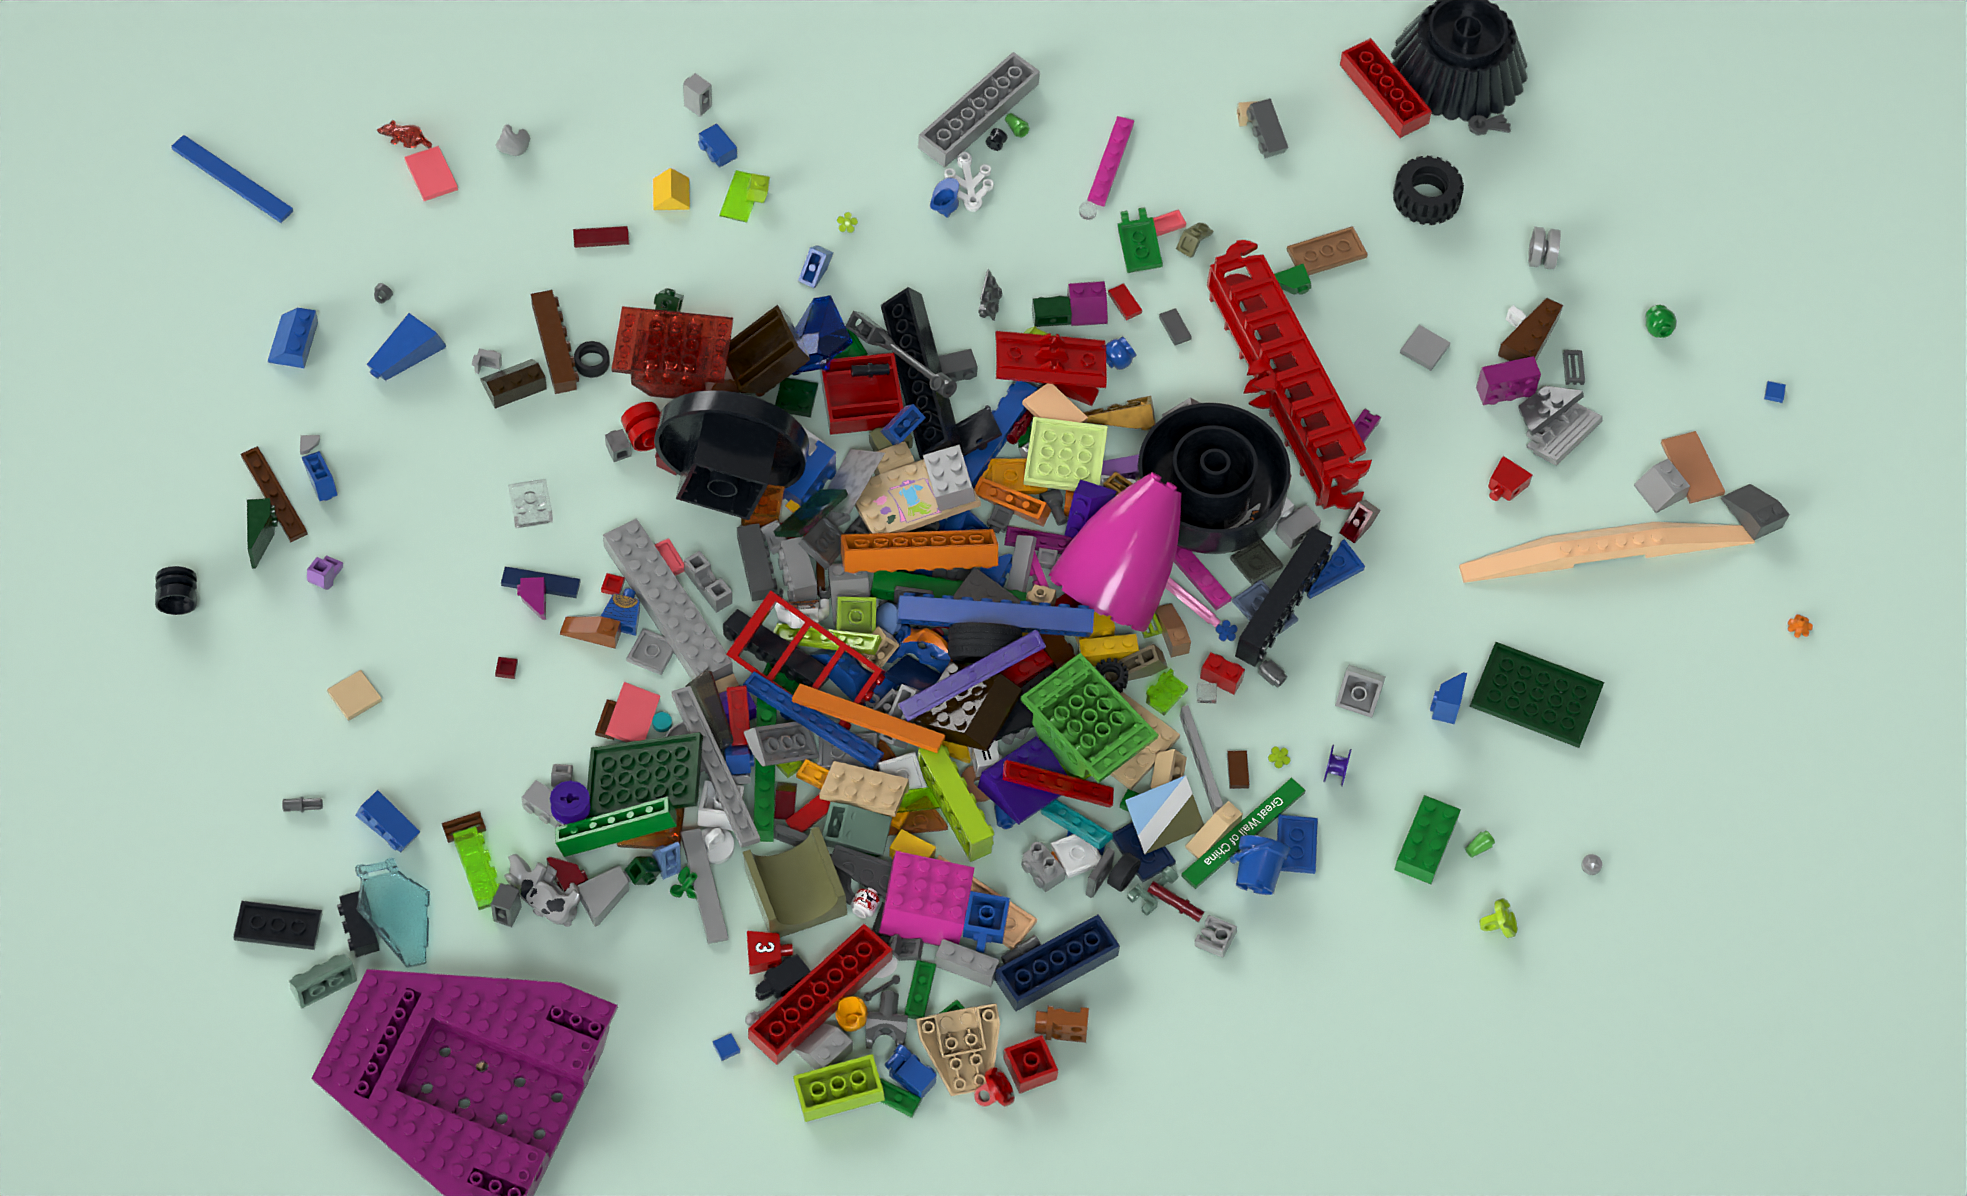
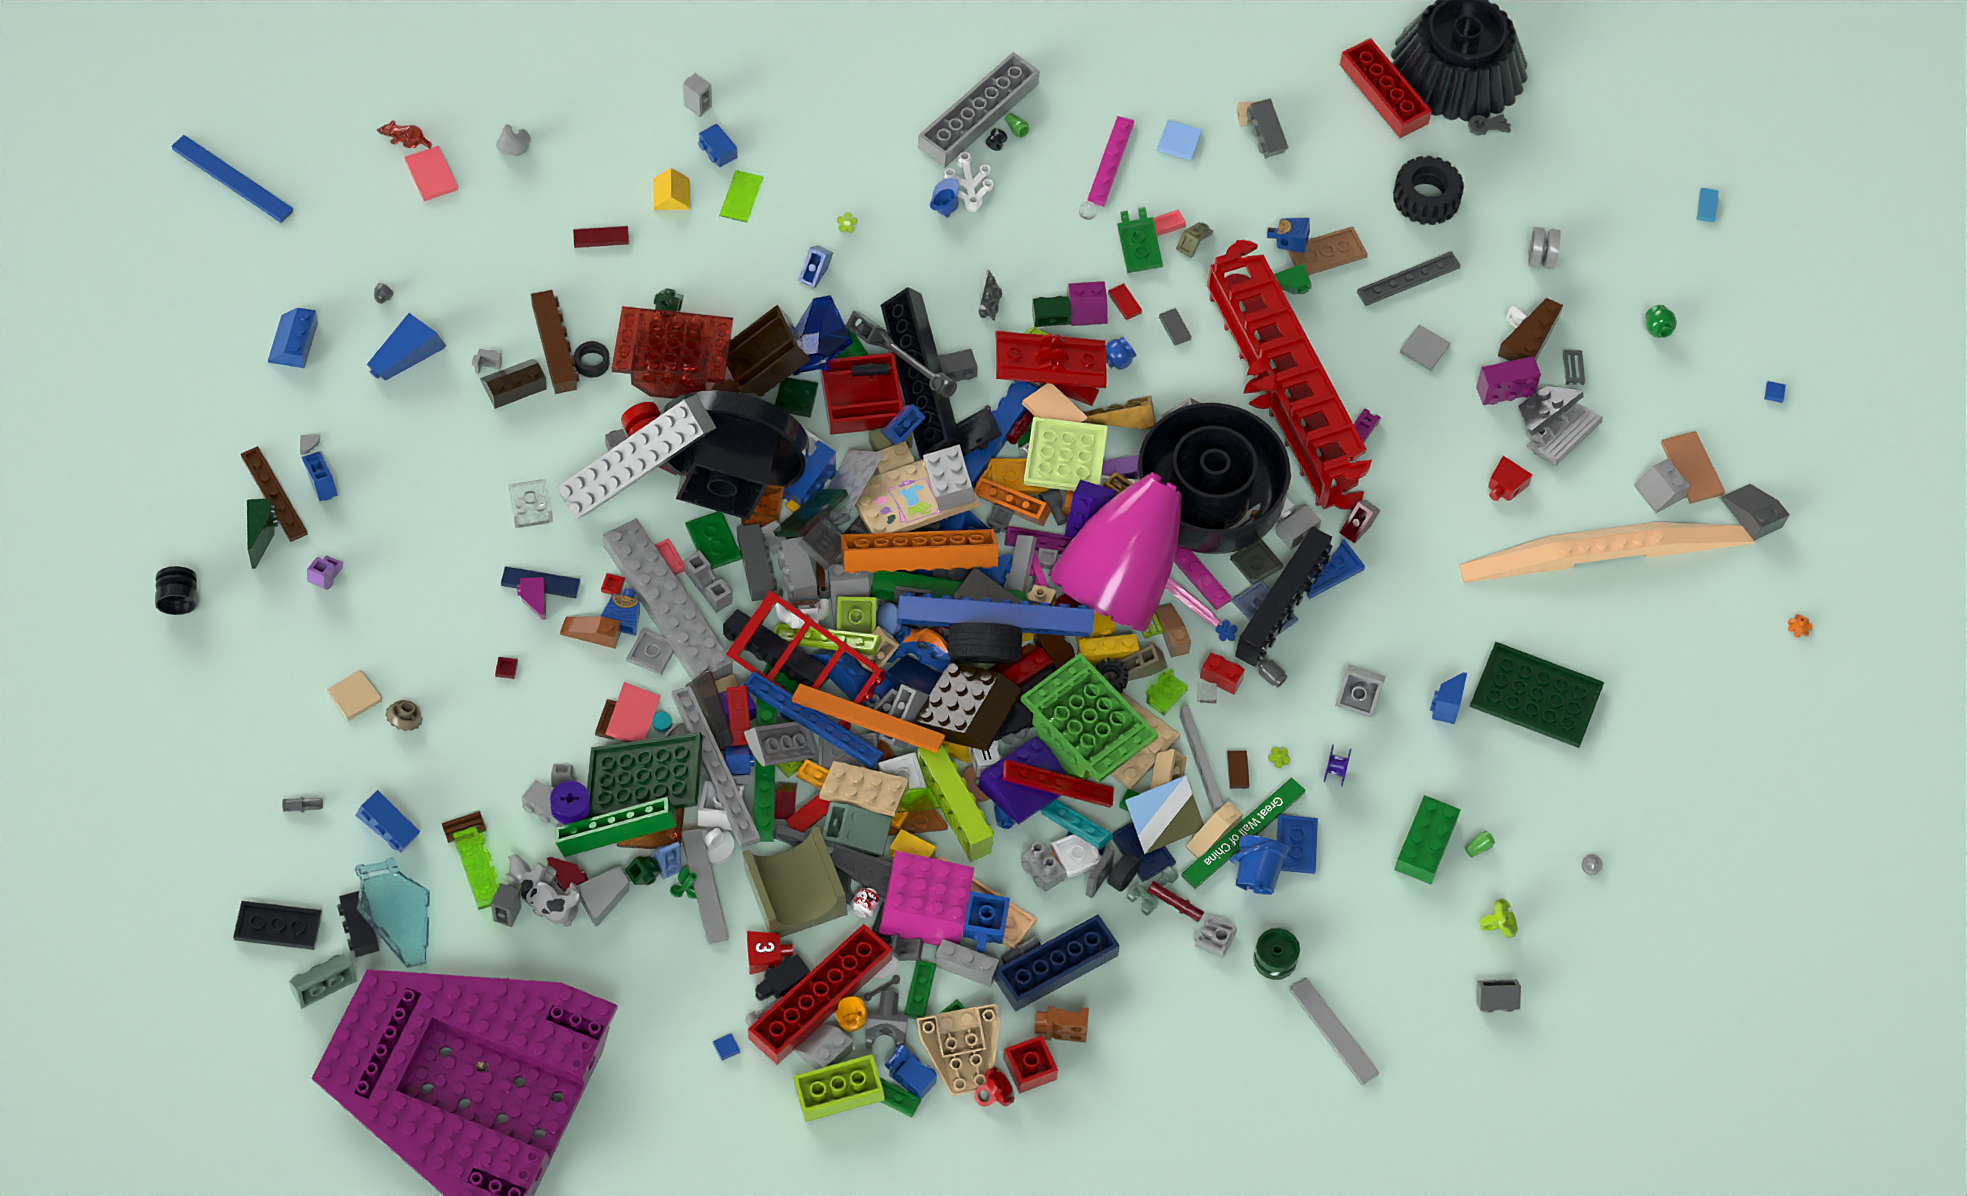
lime brick [746,173,770,203] -> none
dark purple tile [898,629,1046,721] -> none
none -> dark tan piece [385,700,423,731]
none -> piece [557,394,716,520]
none -> green tile [685,511,742,570]
none -> light blue tile [1157,120,1202,160]
none -> dark green wheel [1253,928,1300,980]
none -> blue torso [1267,218,1310,253]
none -> light grey tile [1290,979,1379,1085]
none -> dark grey tile [1357,251,1460,306]
none -> dark grey brick [1476,979,1521,1013]
none -> dark azure tile [1696,188,1719,223]

